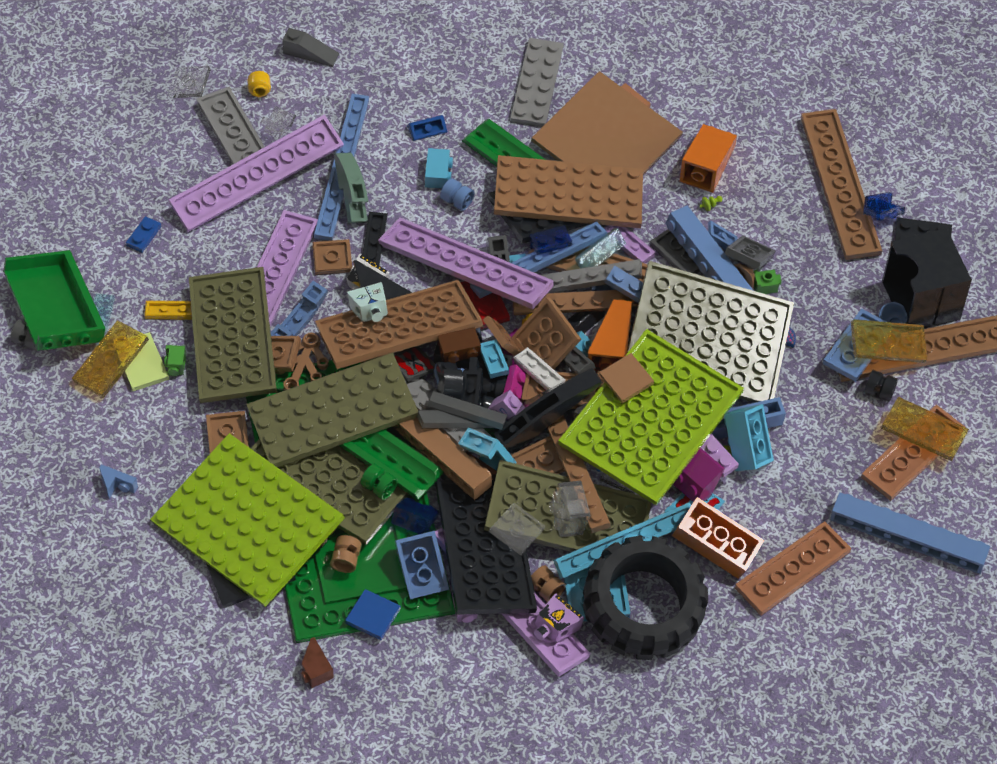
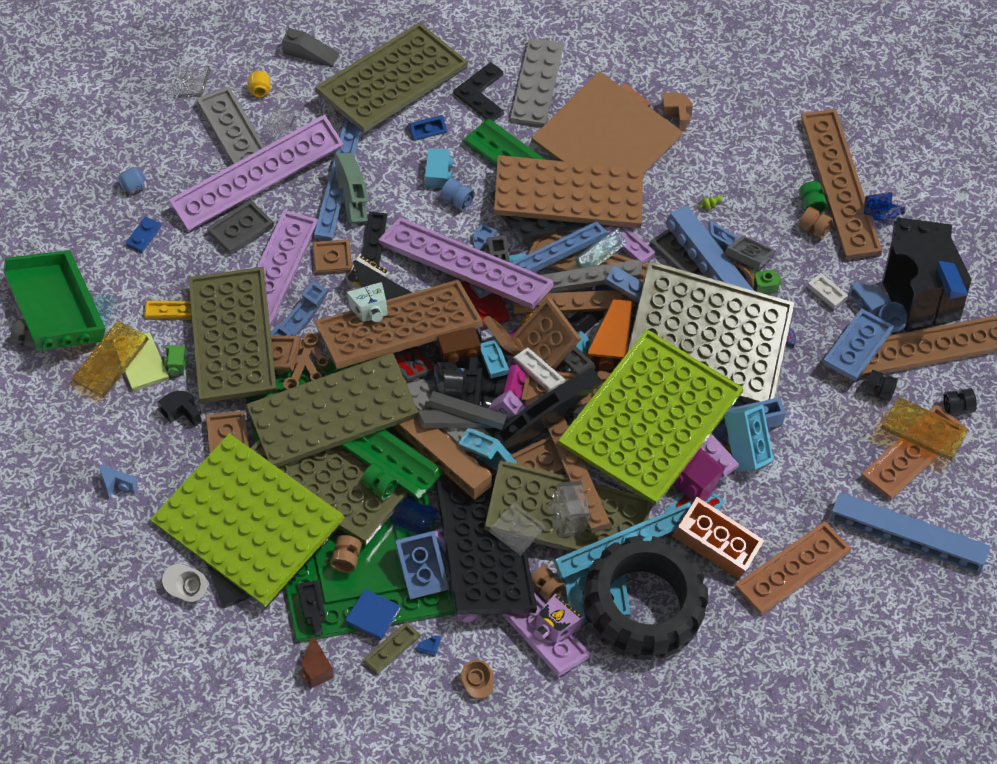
clear blue bracket [530,225,572,255] -> none
medium nougat tile [599,353,654,403] -> none
orange slope [679,124,737,193] -> none
clear yellow plate [851,319,928,363] -> none
none -> medium blue head [118,167,146,194]
none -> black brick [157,391,201,427]
none -> white piece [162,564,207,602]
none -> dark grey plate [207,199,274,255]
none -> black hinge [298,580,326,636]
none -> olive plate [315,22,468,133]
none -> olive tile [362,622,420,675]
none -> blue tile [416,636,441,657]
none -> black plate [453,62,504,122]
none -> medium nougat hat [460,660,494,699]
none -> medium blue tile [472,222,498,251]
none -> medium nougat brick [662,92,693,131]
none -> green wheel [798,181,828,214]
none -> medium nougat wheel [799,207,833,239]
none -> white plate [807,273,848,310]
none -> medium blue slope [848,282,891,316]
none -> blue slope [936,261,968,299]
none -> black wheel [943,388,977,416]

